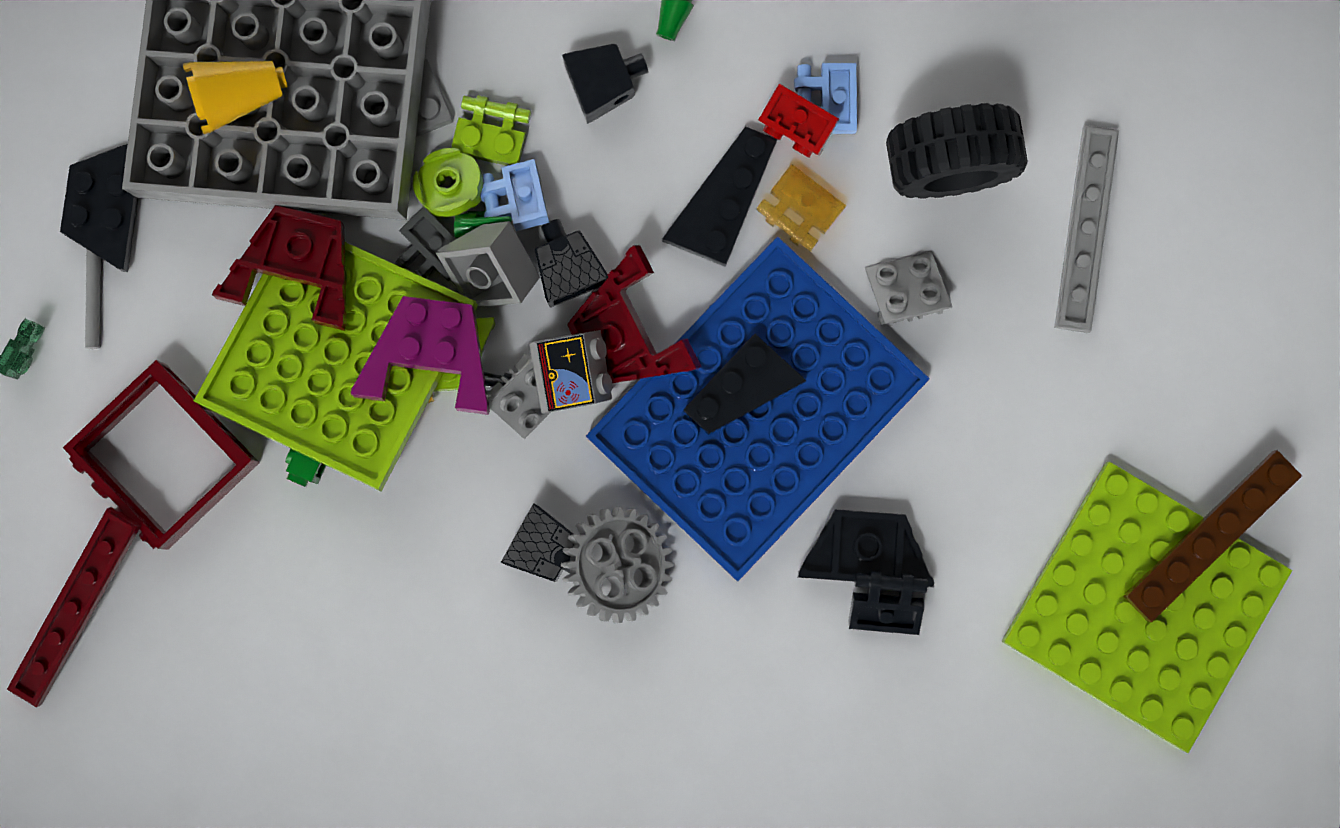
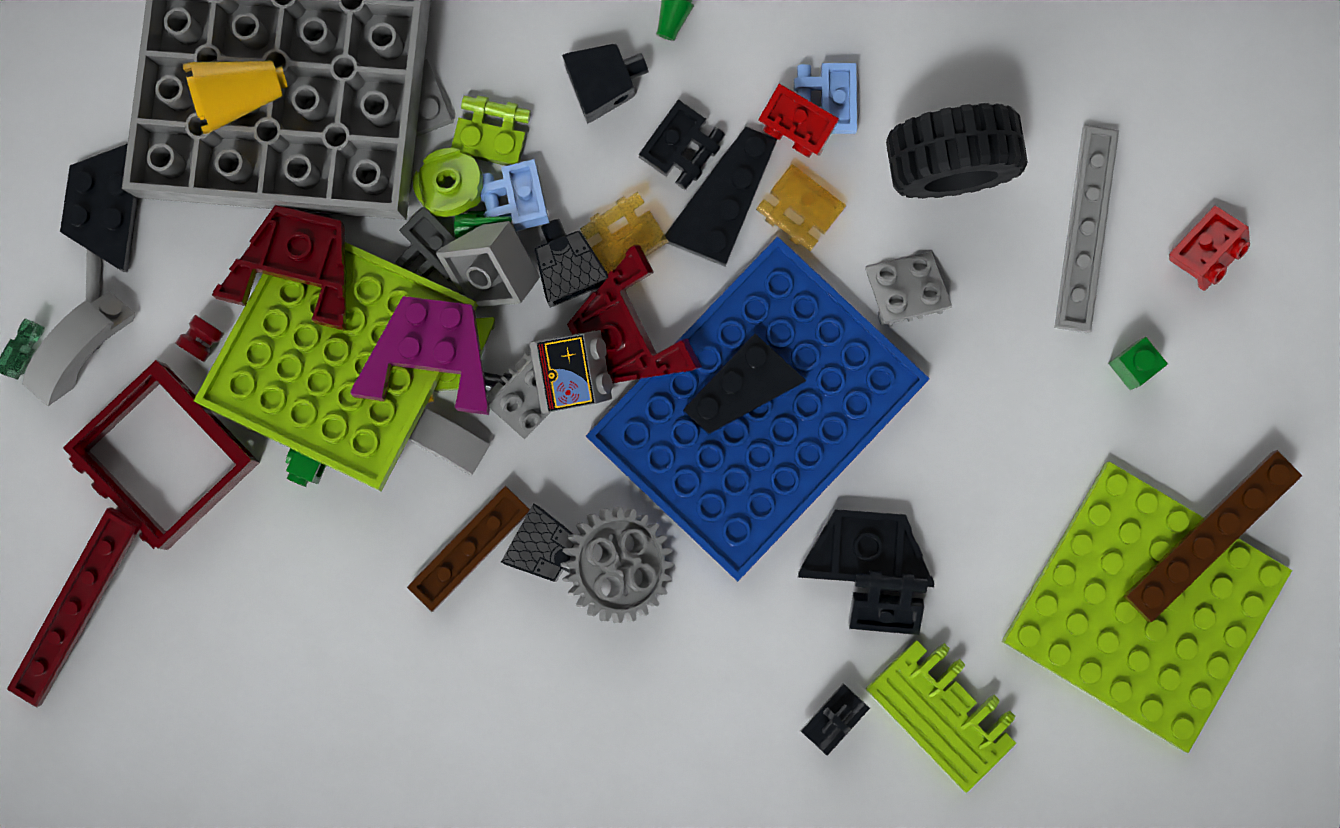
none -> light grey arch [22,291,135,406]
none -> dark red wheel [175,315,224,362]
none -> reddish brown plate [407,486,530,612]
none -> light grey slope [409,409,490,475]
none -> clear yellow plate [580,191,669,274]
none -> black plate [638,99,726,190]
none -> black hips [800,683,870,756]
none -> lime hinge [865,640,1017,793]
none -> green brick [1108,337,1168,390]
none -> red bracket [1169,206,1250,291]

